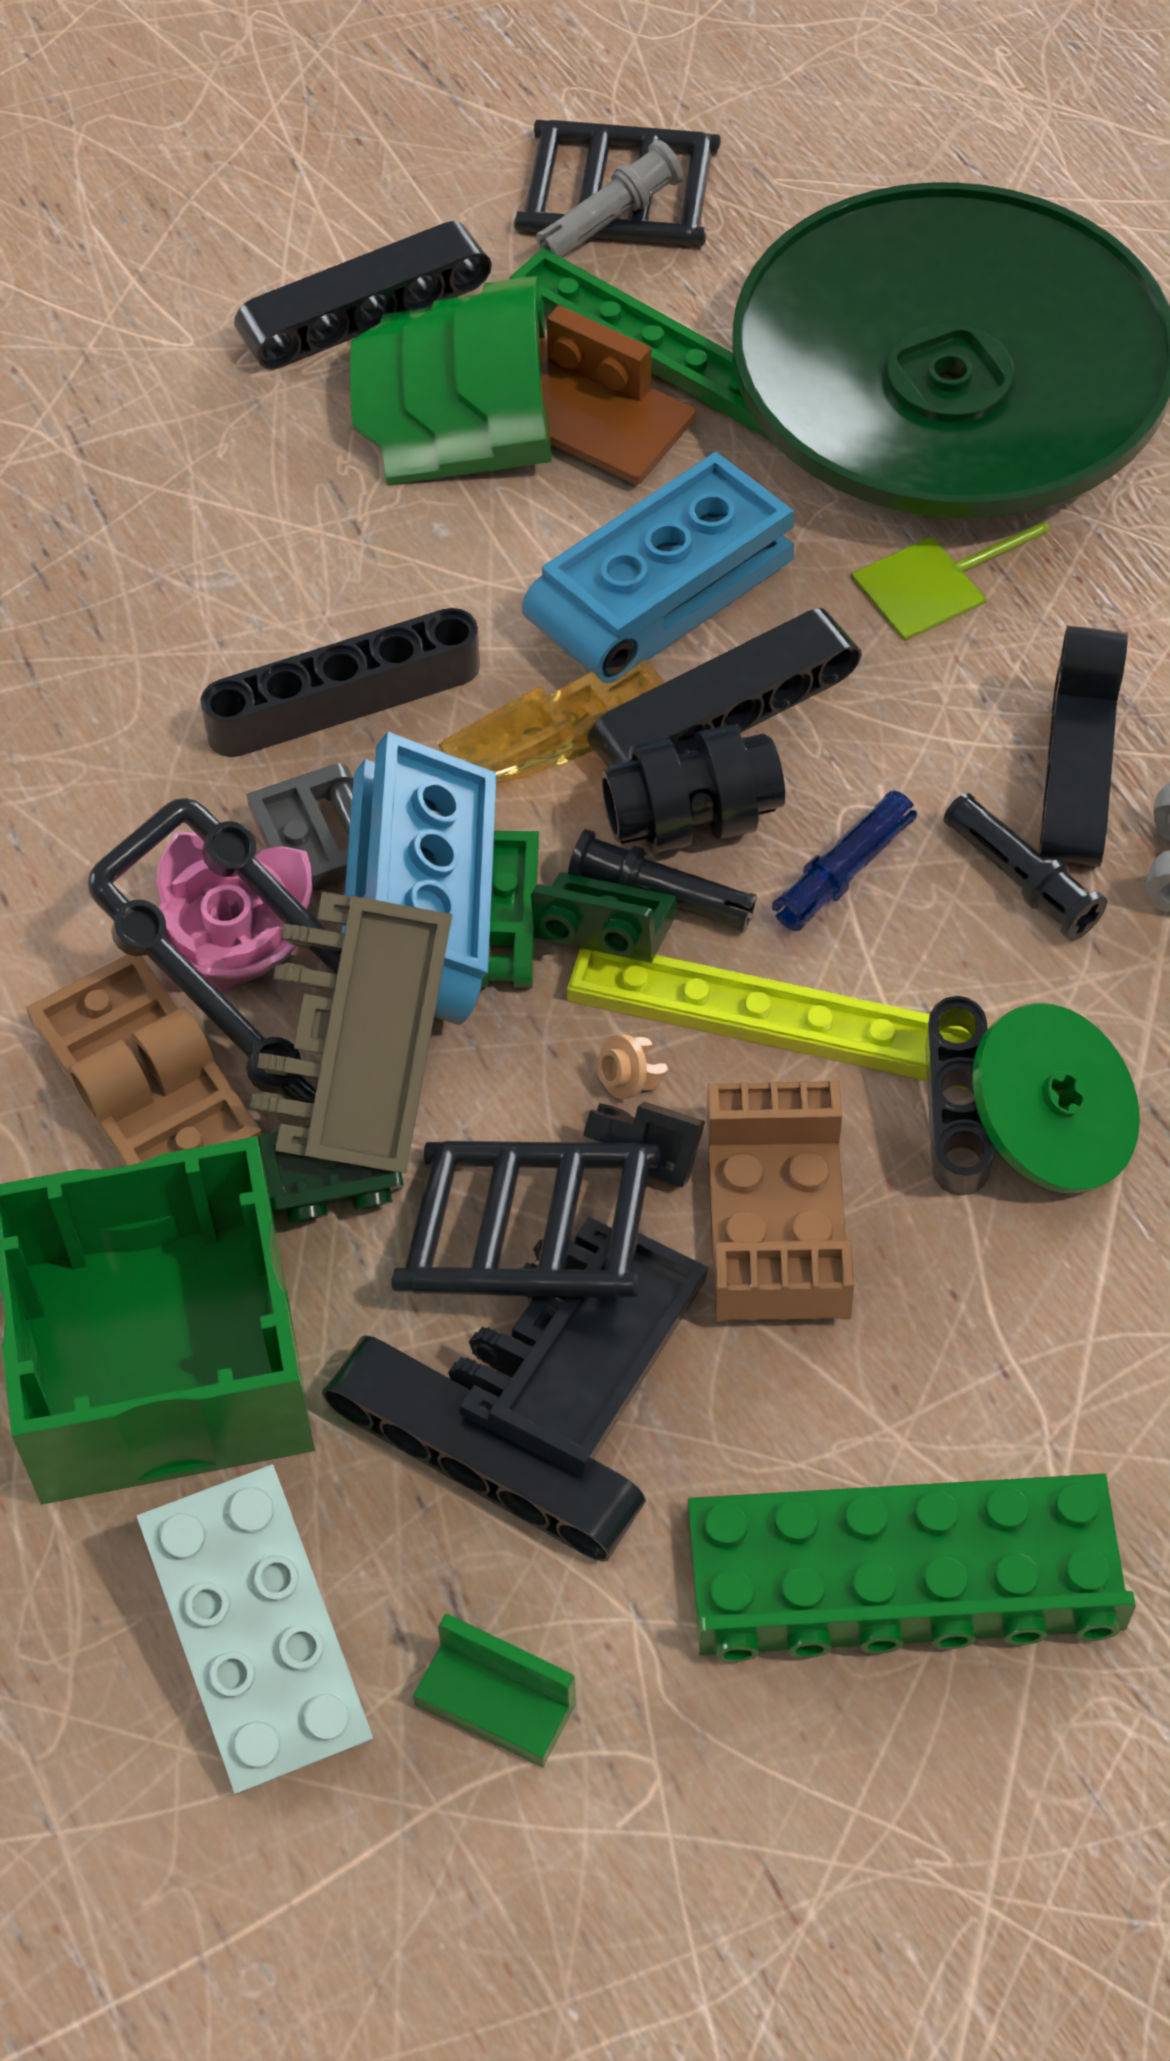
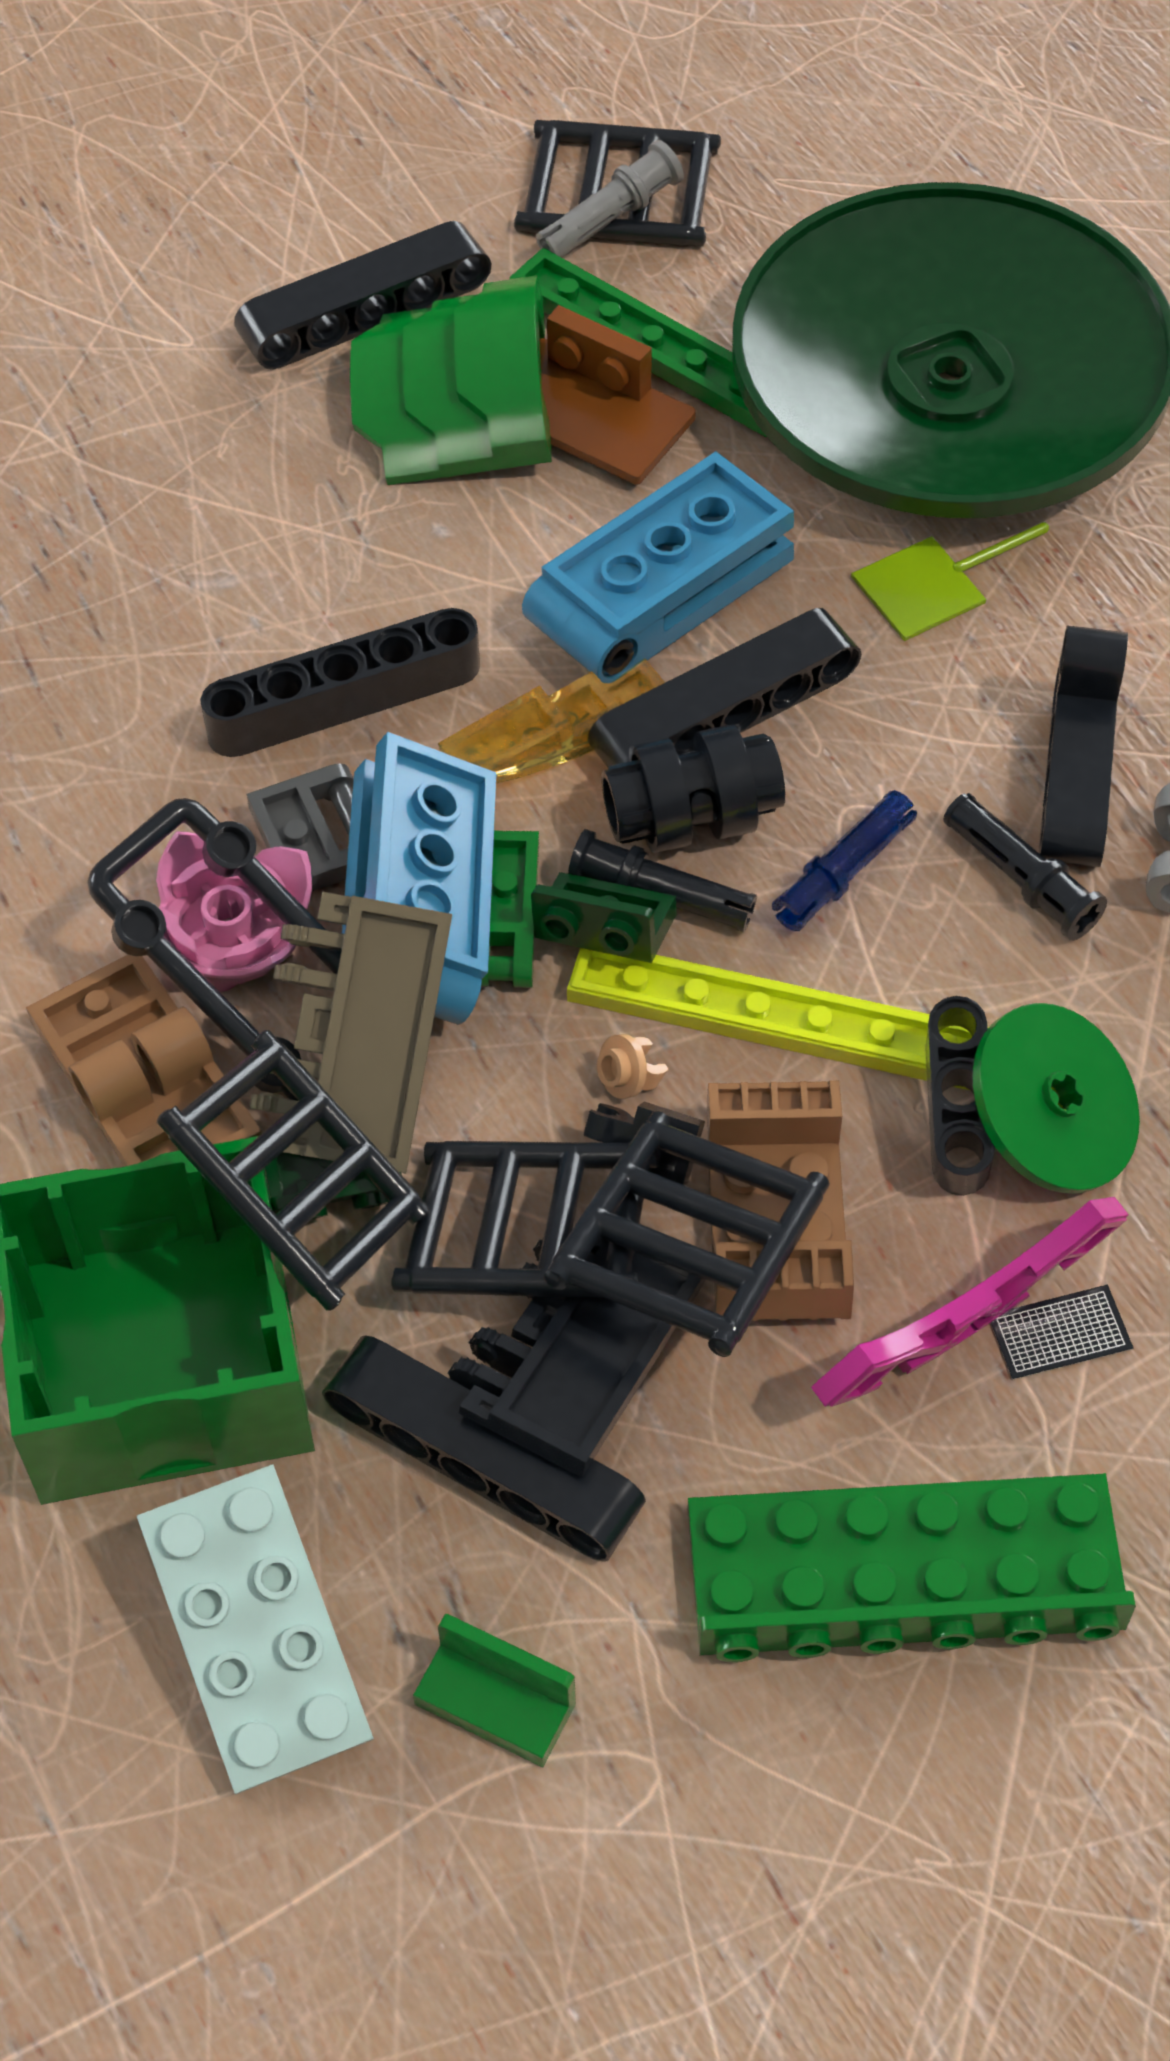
none -> black bar [156,1030,430,1311]
none -> black bar [544,1111,830,1357]
none -> dark pink tile [811,1197,1129,1407]
none -> black sticker [991,1284,1134,1380]

